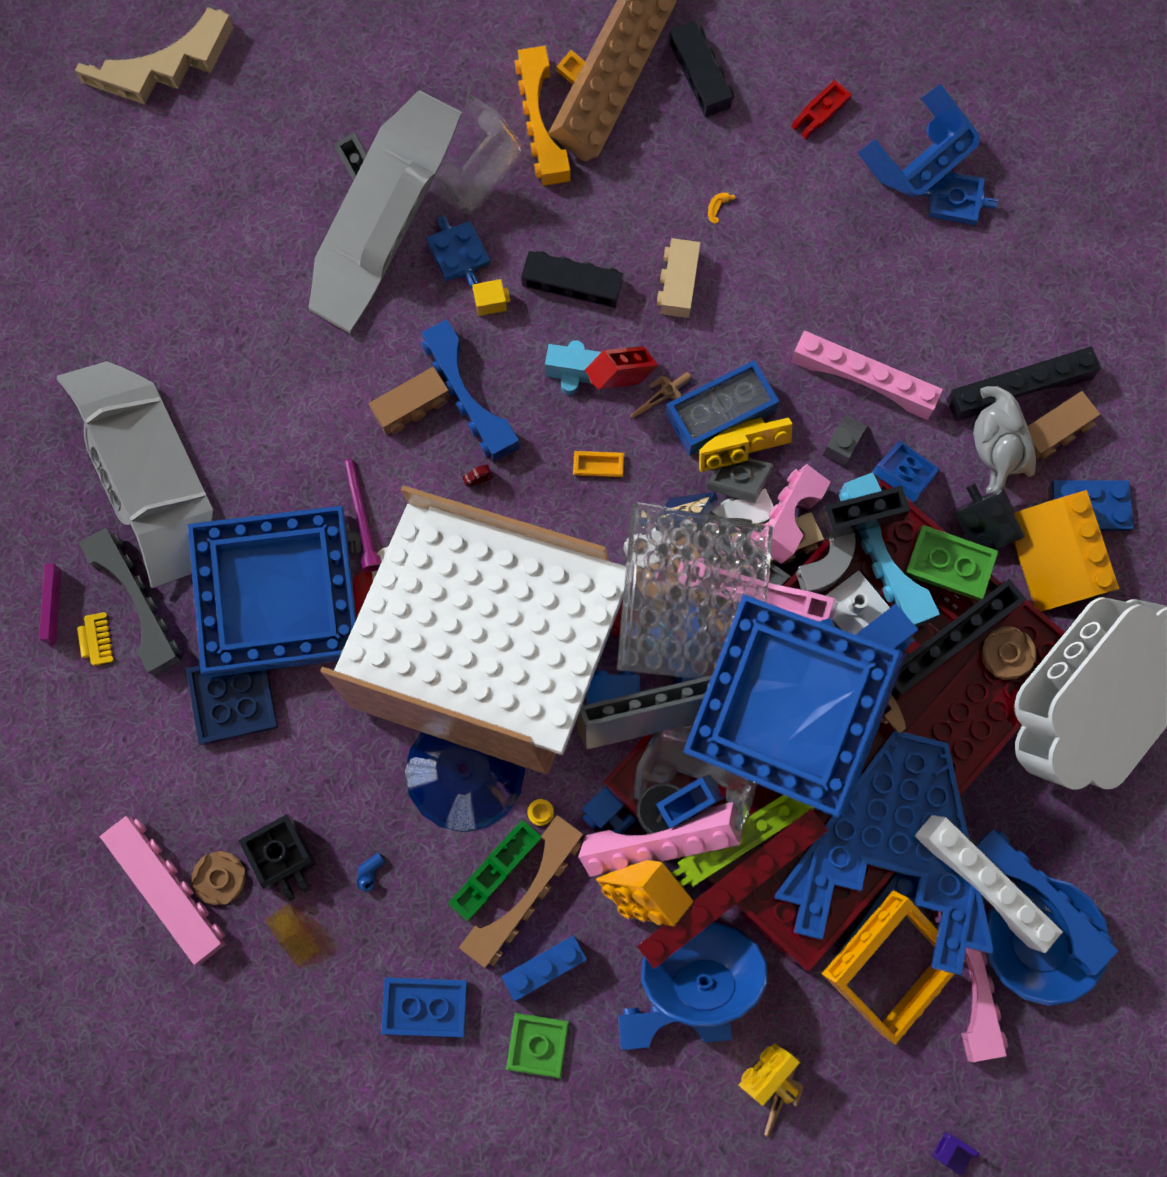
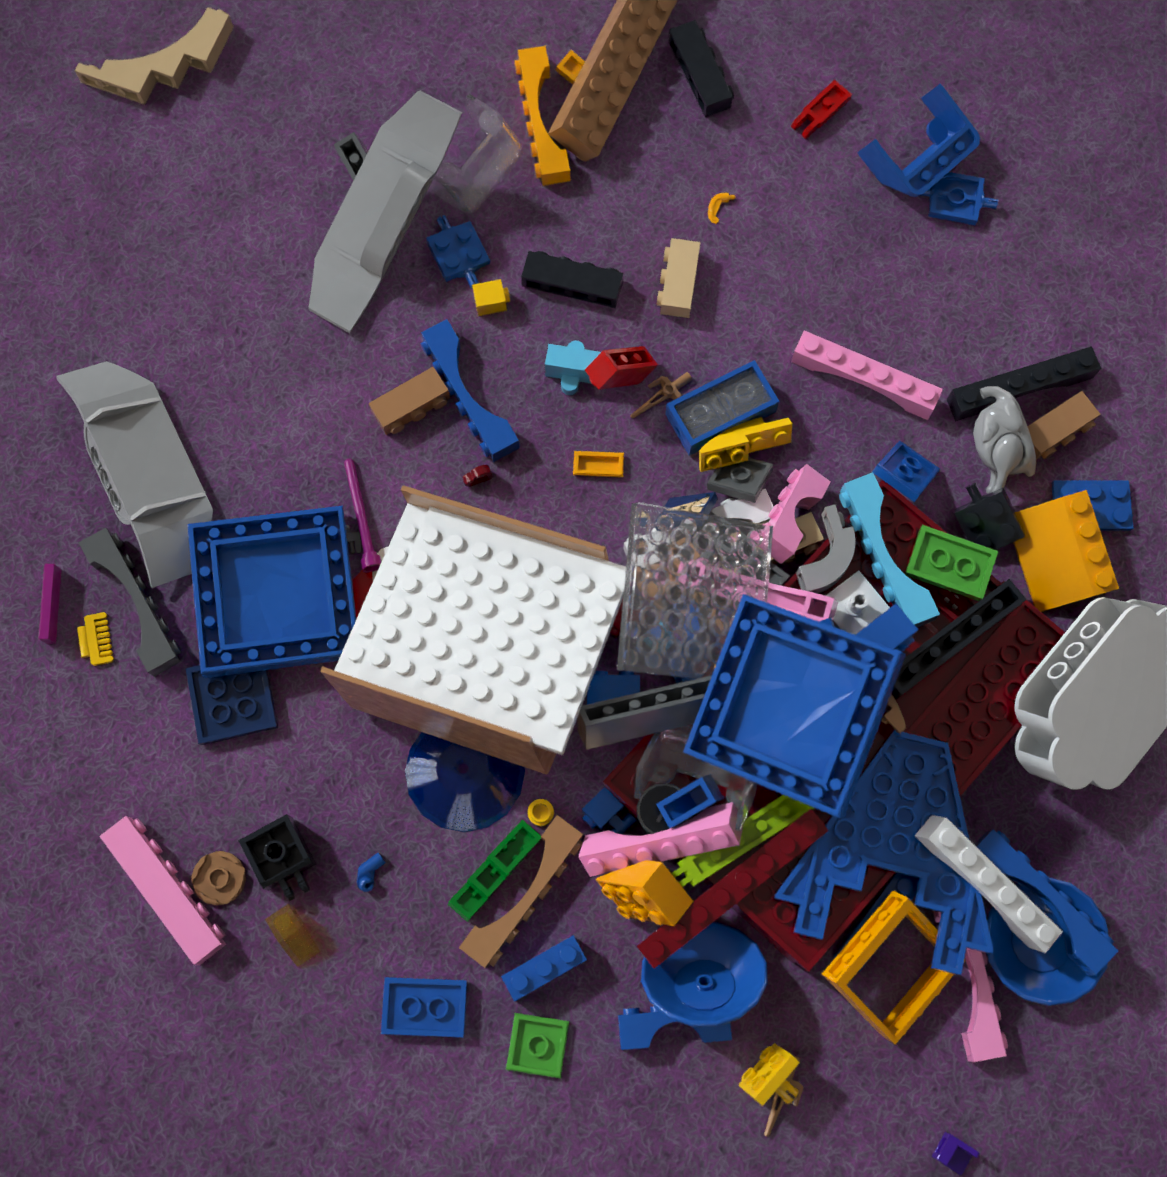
black brick [820,486,910,540] -> none
dark grey slope [823,414,868,467] -> none
medium nougat tile [981,627,1036,680] -> none

